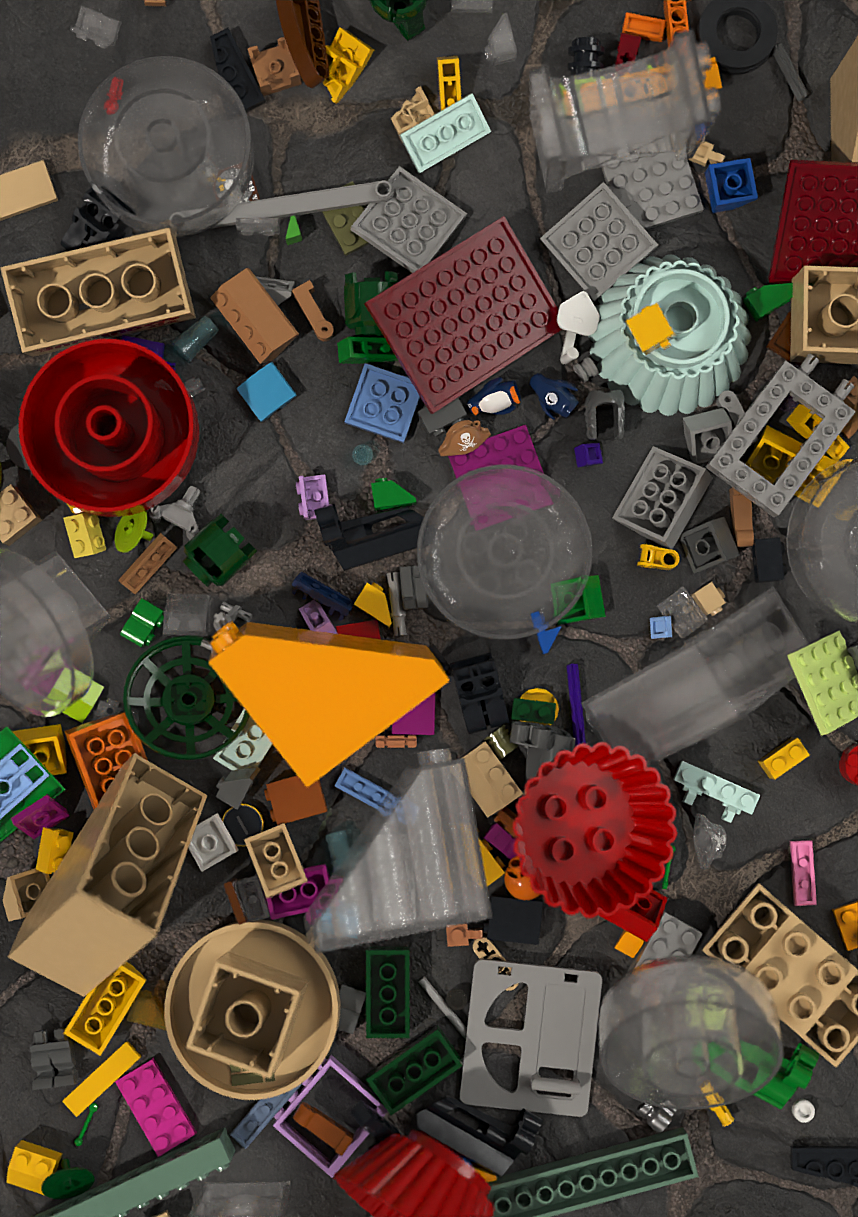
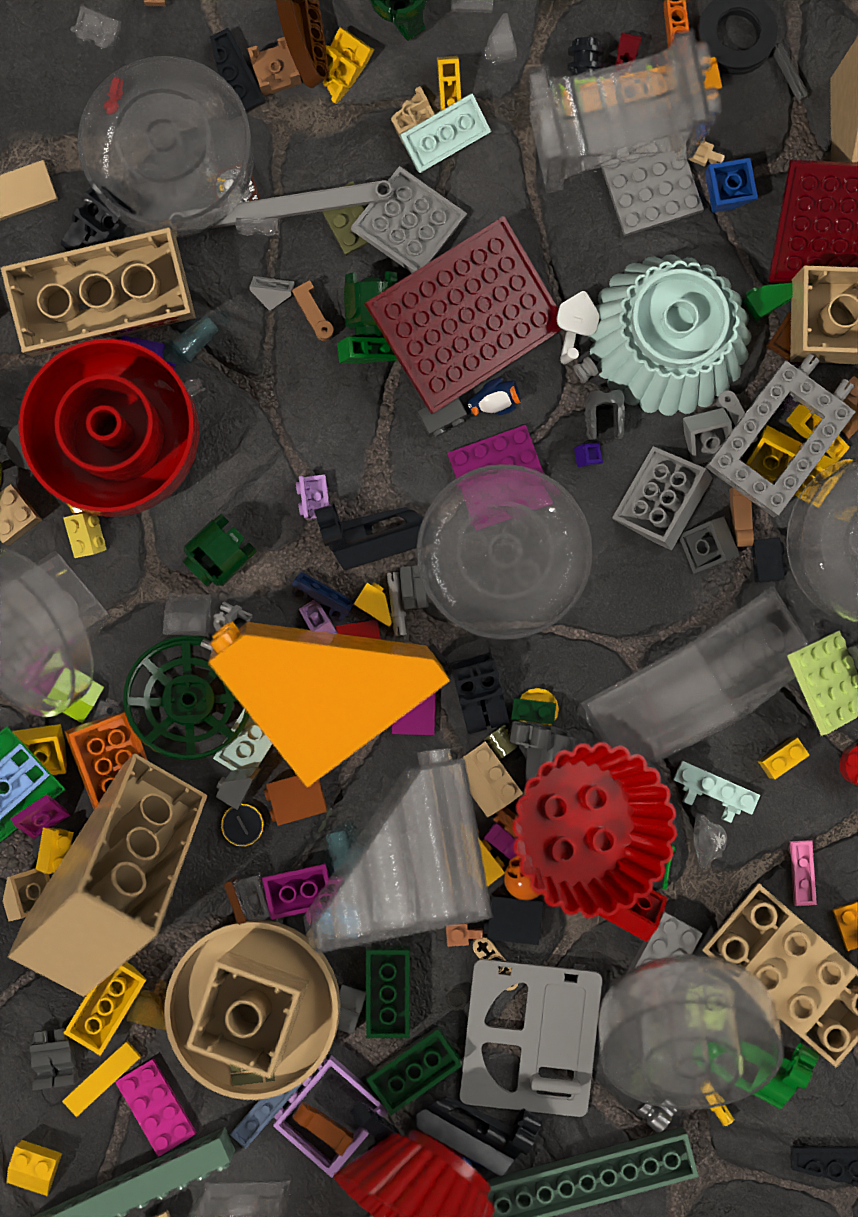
dark green shield [41,1159,95,1199] -> none
green hinge [74,1103,98,1146] -> none
lime shield [115,510,153,553] -> none
medium nougat plate [118,533,177,594] -> none
green brick [120,598,166,648] -> none
light grey axle [149,486,200,541] -> none
white plate [188,813,239,871] -> none
medium nougat slope [210,268,299,364] -> none
dark azure slope [236,362,297,422] -> none
tan slope [244,823,308,899] -> none
bright green slope [286,215,302,245] -> none
medium blue tile [335,768,419,827] -> none
medium blue plate [344,363,420,443] -> none
clear light blue plate [352,444,373,466] -> none
green slope [371,478,417,511] -> none
nougat axle [375,735,417,748] -> none
light grey bar [418,976,467,1040] -> none
medium nougat hat [438,420,491,456] -> none
light orange slope [472,1163,497,1182] -> none
dark blue animal [530,373,580,420] -> none
blue slope [530,611,562,655] -> none
light grey plate [540,182,658,302] -> none
green slope [551,575,606,625] -> none
dark purple axle [567,663,586,747] -> none
light orange slope [614,930,645,958] -> none
orange tile [622,12,666,43] -> none
yellow plate [626,303,675,355] -> none
yellow piece [637,544,679,570] -> none
light blue tile [650,616,672,639] -> none
clear bracket [657,586,708,639] -> none
tan brick [691,582,726,616] -> none
white tile [792,1099,815,1122] -> none

